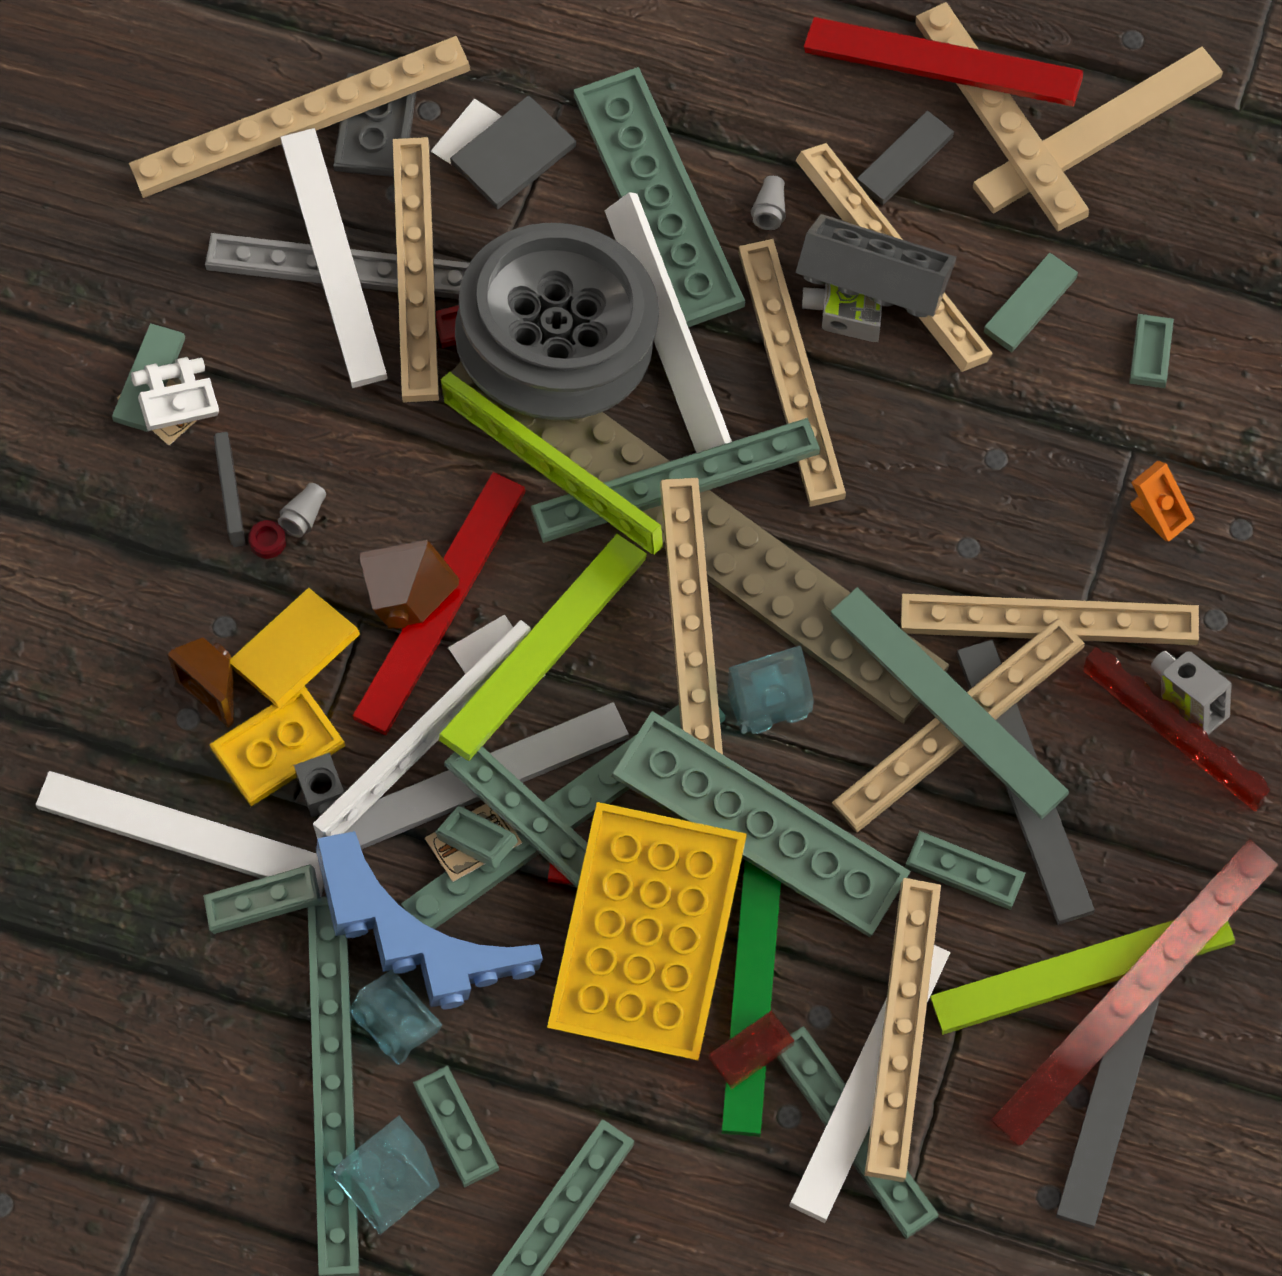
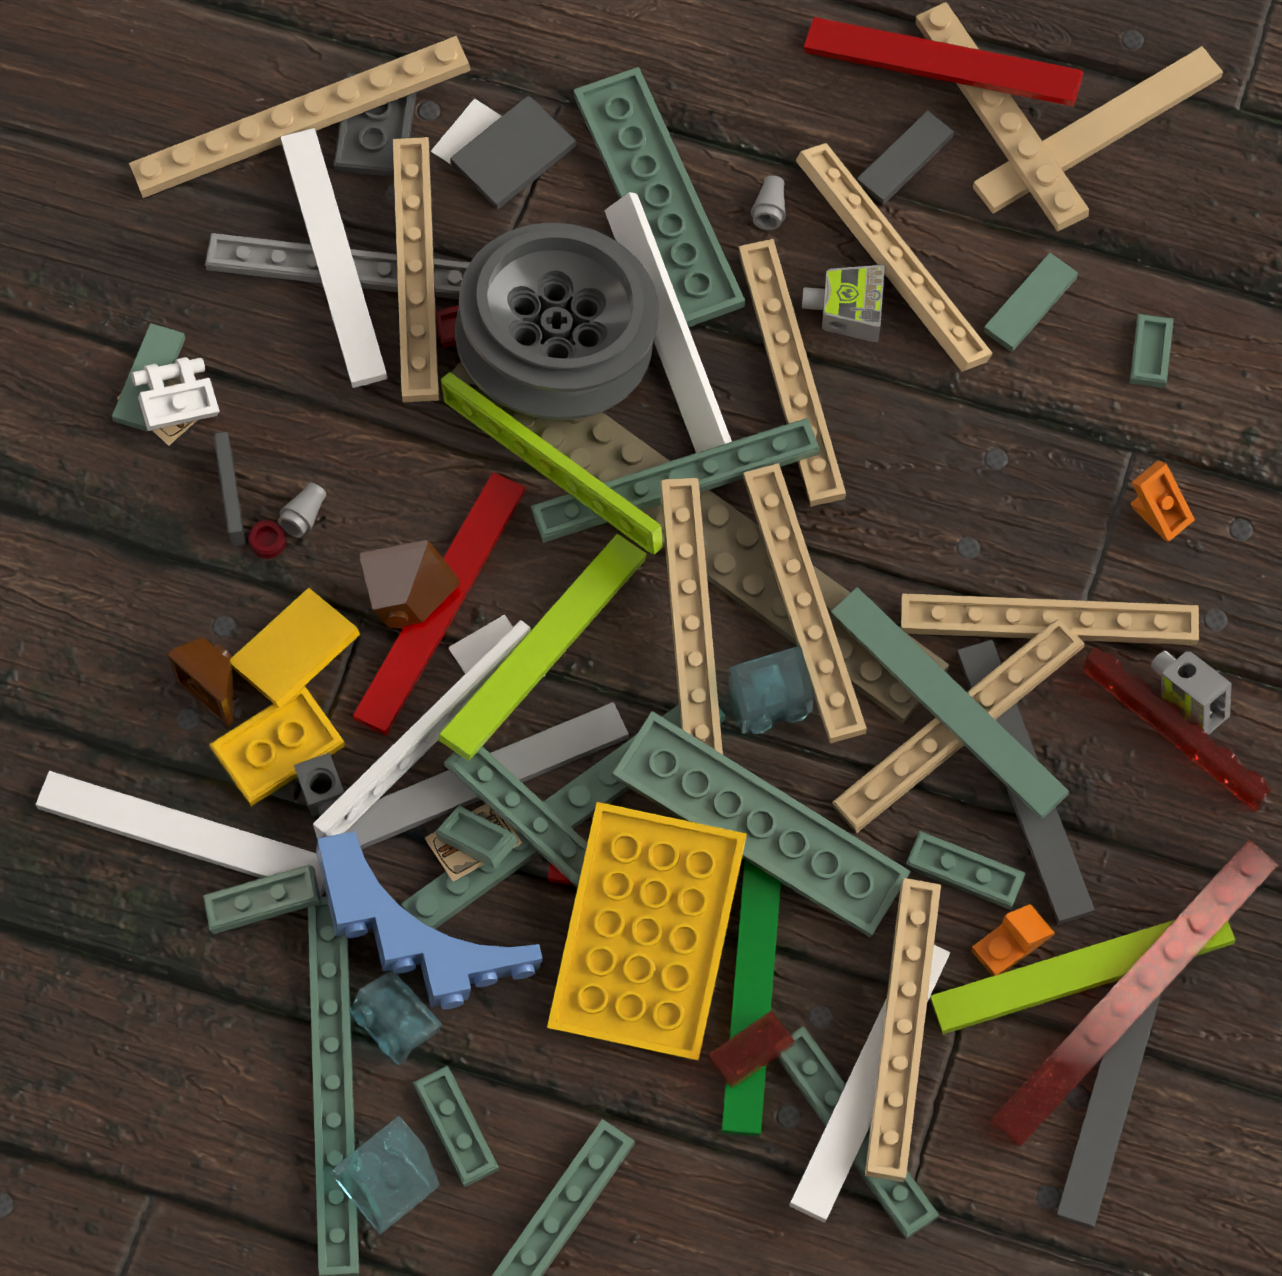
dark grey slope [796,214,957,317] -> none
none -> tan plate [743,463,867,743]
none -> orange slope [971,904,1055,976]

